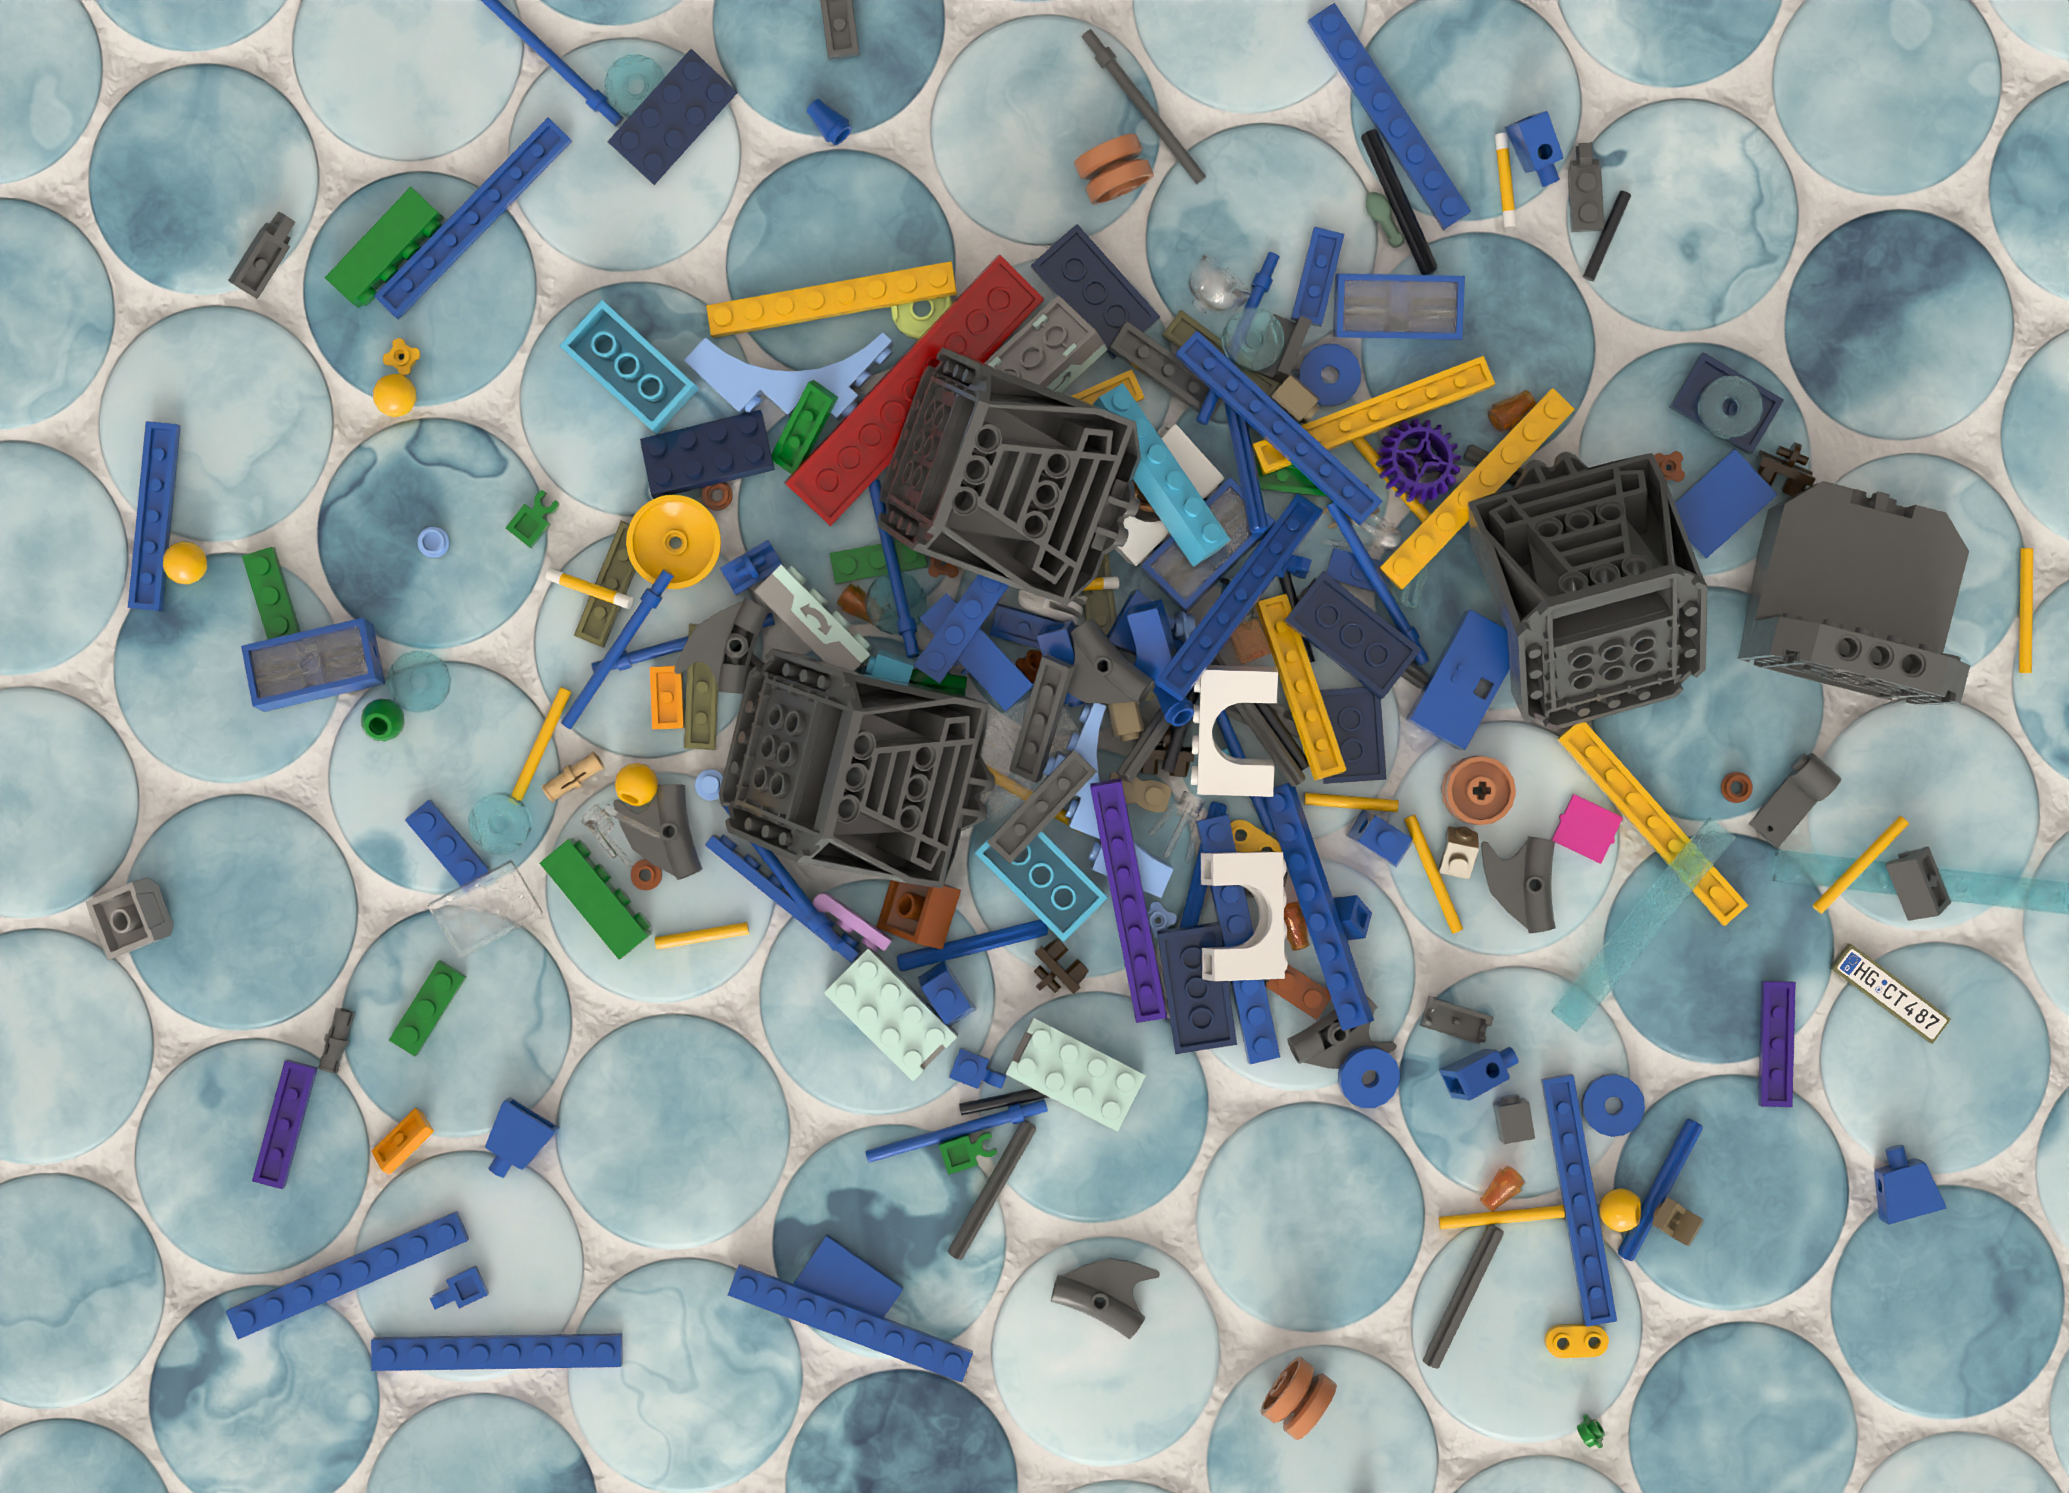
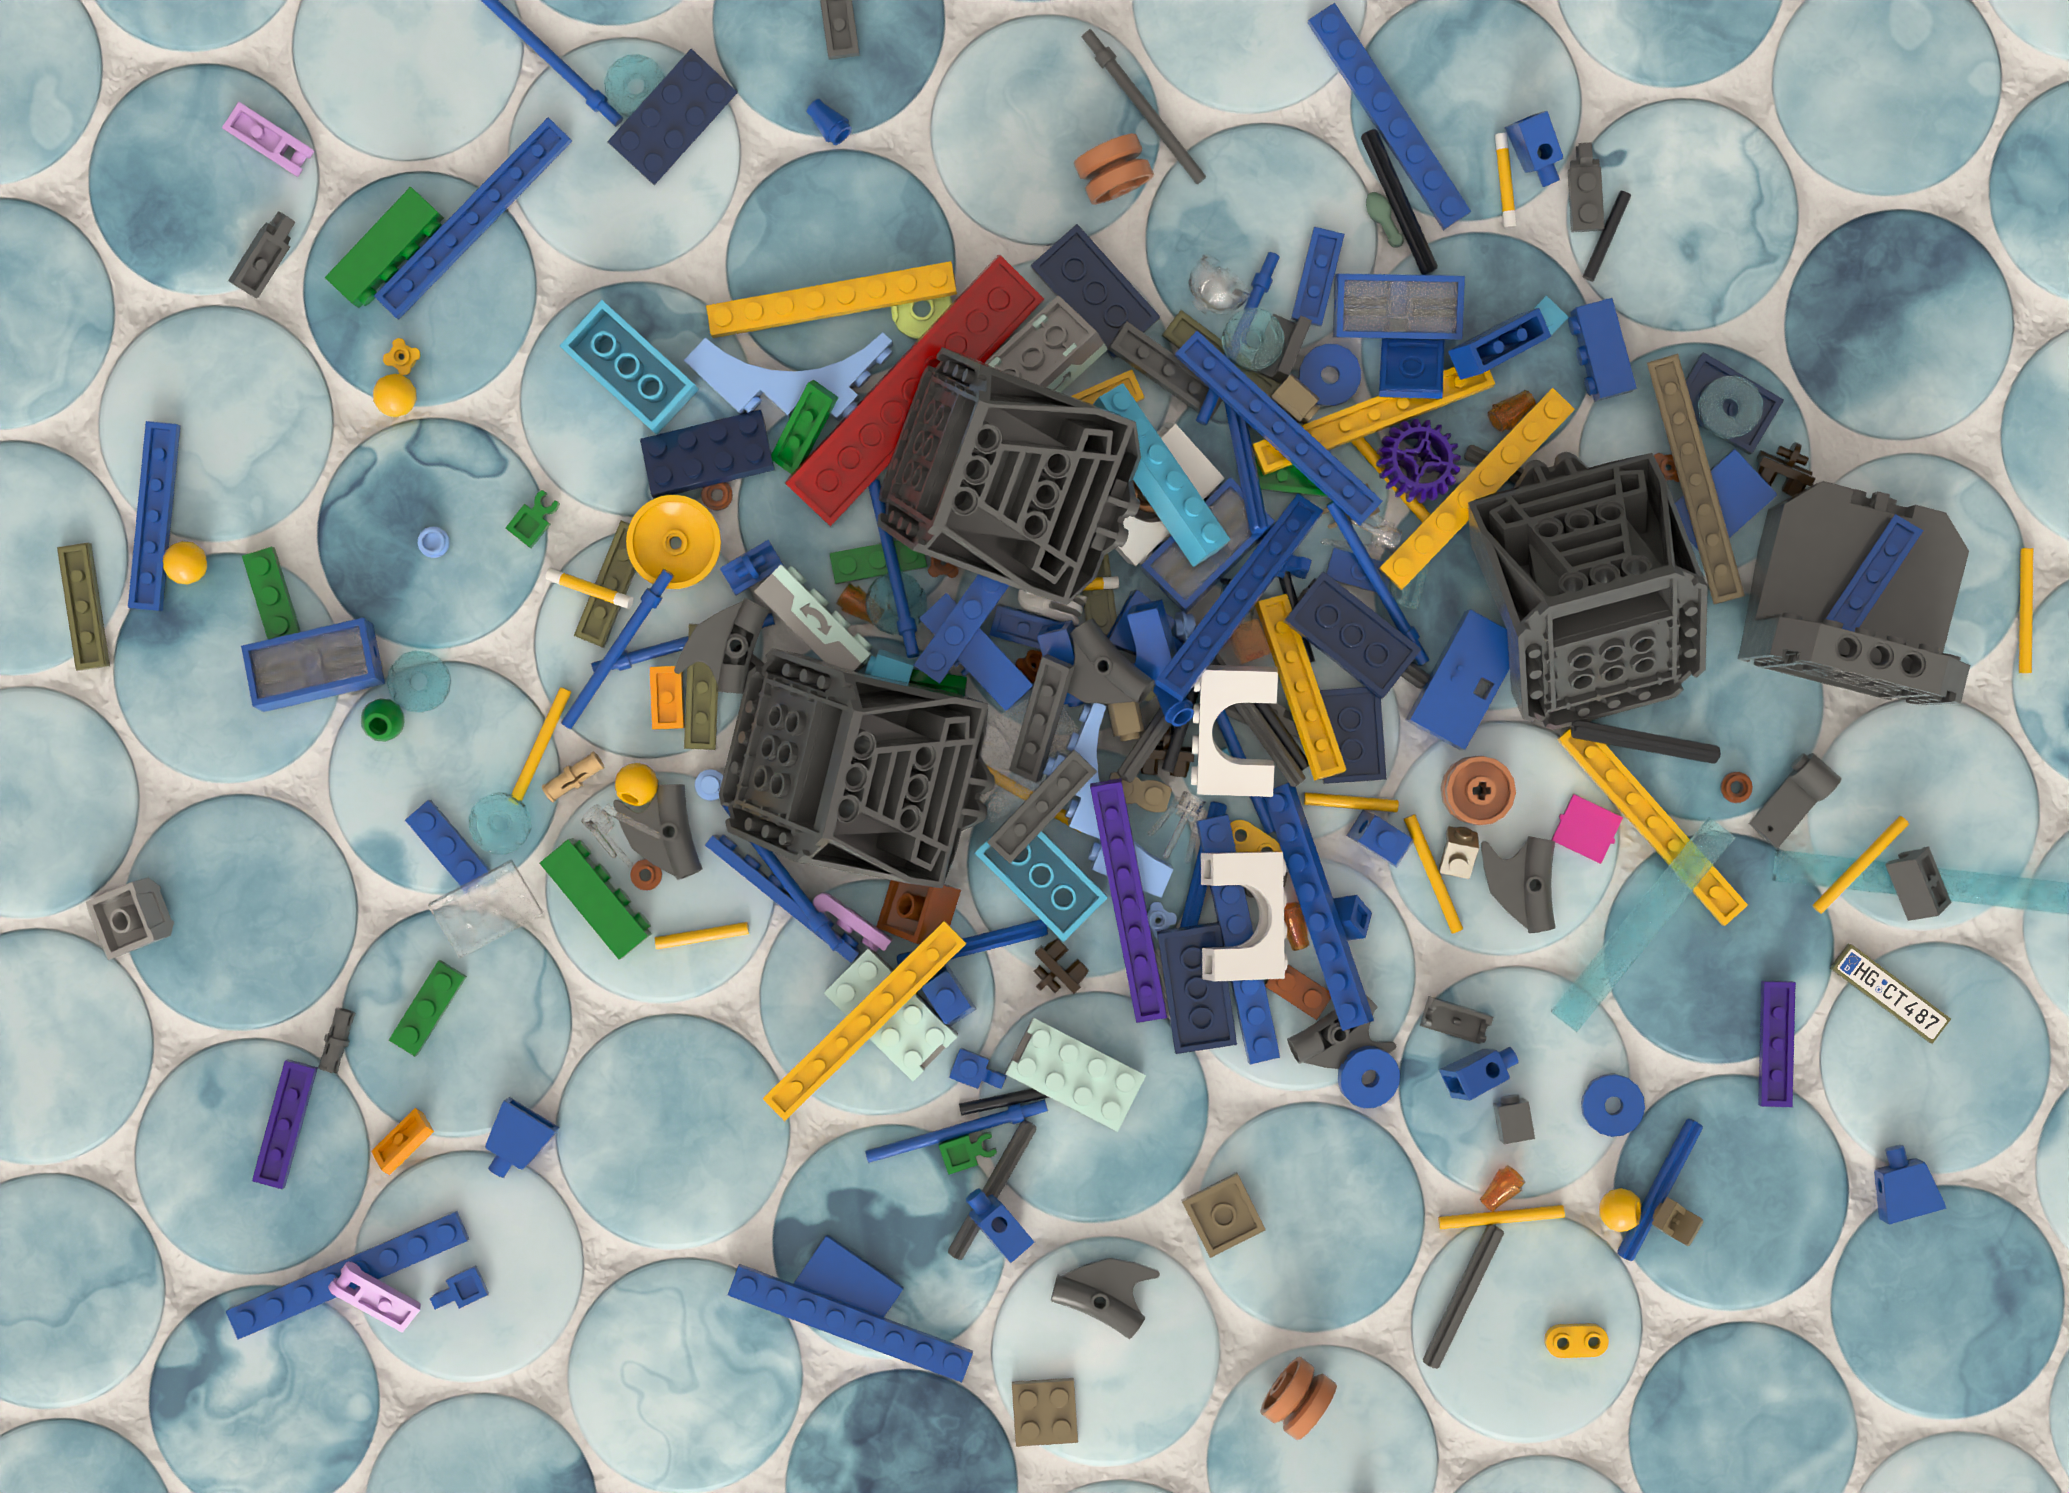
blue plate [371,1333,623,1371] -> none
blue plate [1541,1074,1617,1327] -> none
green plate [1577,1414,1605,1448] -> none
none -> olive tile [57,543,110,671]
none -> lavender plate [222,102,315,177]
none -> lavender plate [328,1262,421,1333]
none -> yellow plate [763,920,966,1121]
none -> blue torso [966,1188,1035,1263]
none -> dark tan plate [1012,1378,1078,1447]
none -> dark tan plate [1181,1173,1266,1258]
none -> blue tile [1379,338,1445,399]
none -> blue brick [1448,308,1552,380]
none -> medium azure plate [1534,296,1569,341]
none -> blue brick [1568,298,1637,402]
none -> black axle [1570,720,1721,764]
none -> dark tan tile [1647,354,1745,604]
none -> blue plate [1826,514,1923,632]

